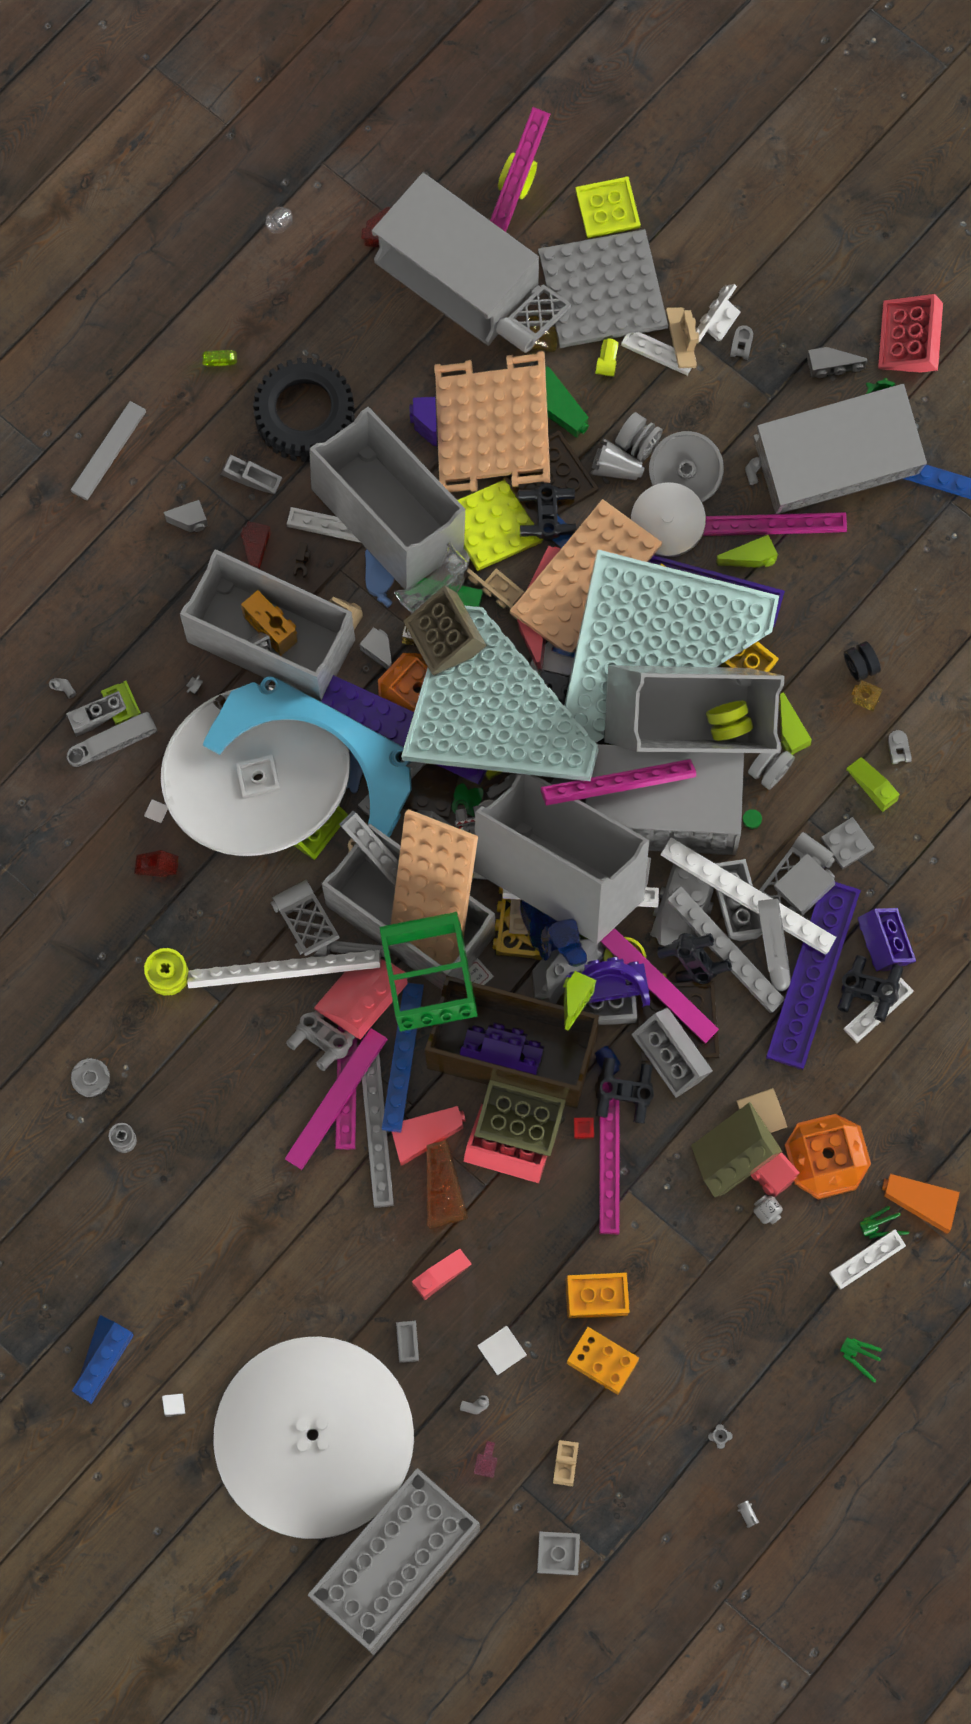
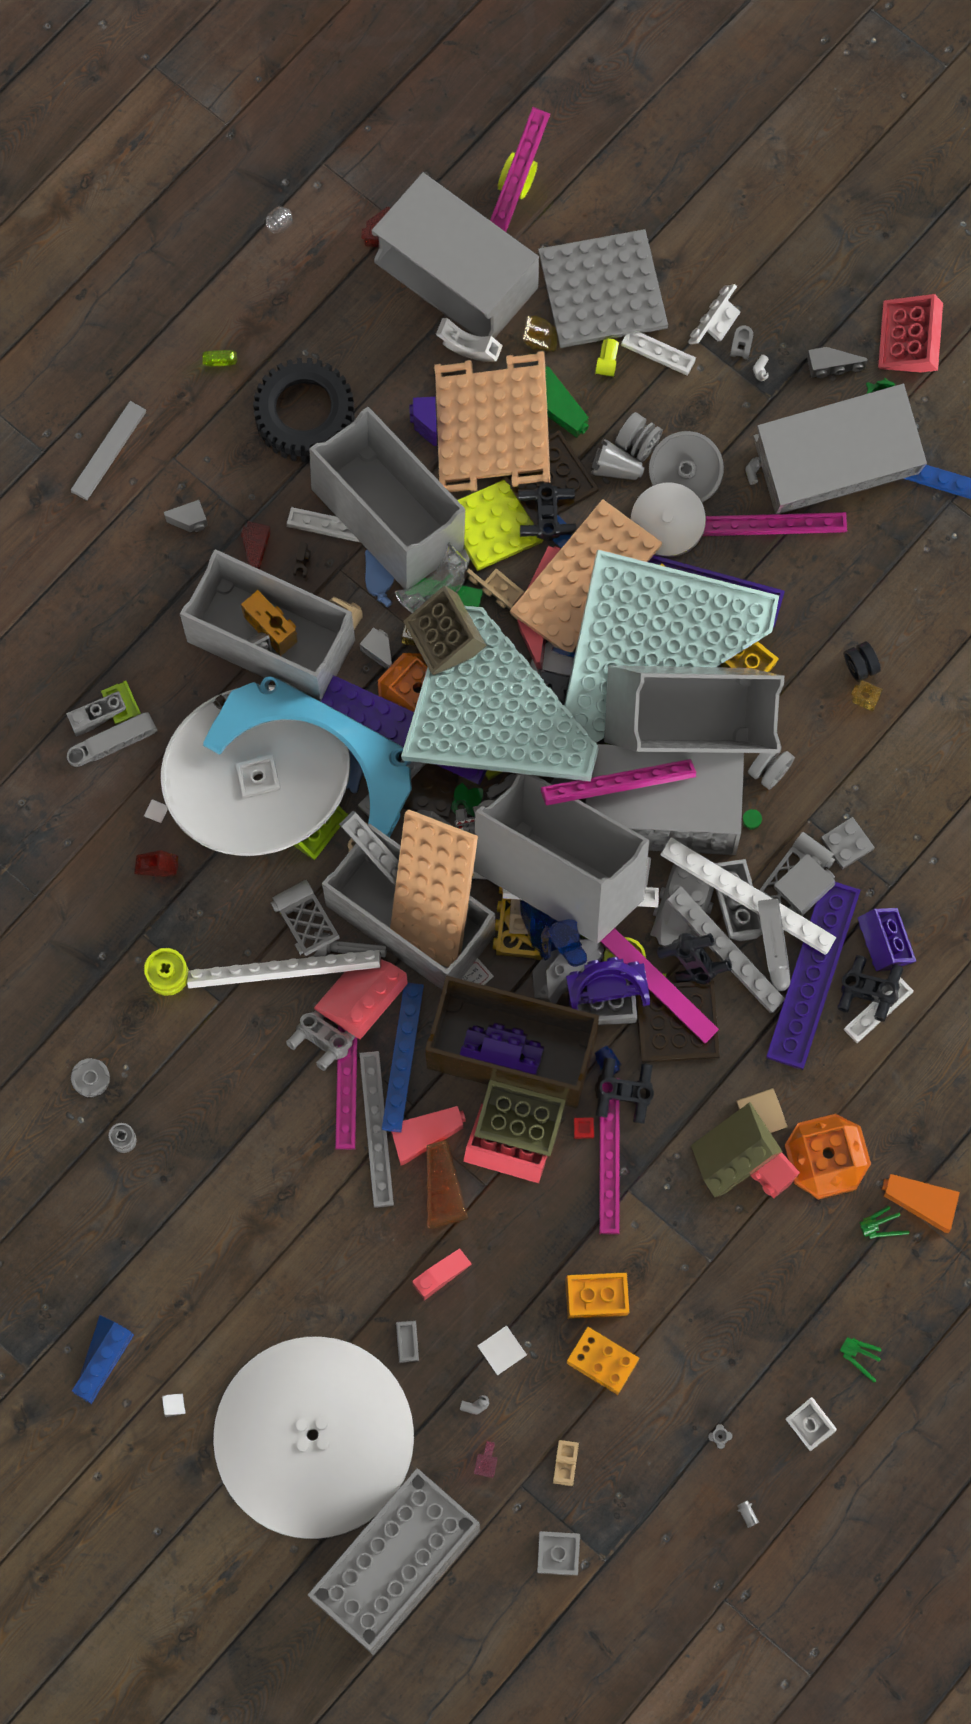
light grey arm [49,678,76,699] -> none
light grey plate [186,675,203,694] -> none
light grey slope [220,454,282,494] -> none
dark pink tile [285,1028,388,1170] -> none
green window [380,912,477,1032] -> none
light grey piece [495,284,572,353] -> none
lime slope [563,971,596,1031] -> none
neon yellow plate [575,177,641,239] -> none
light grey slope [631,1008,712,1098] -> none
tan bracket [666,308,699,368] -> none
neon yellow wheel [706,701,753,741] -> none
lime slope [716,535,778,568] -> none
light grey head [753,1195,783,1225] -> none
lime slope [779,692,812,755] -> none
white plate [829,1229,906,1289] -> none
lime slope [846,757,900,812] -> none
light grey plate [888,730,912,764] -> none
none -> white arch [436,318,503,362]
none -> white arm [753,355,769,381]
none -> white slope [786,1397,837,1451]

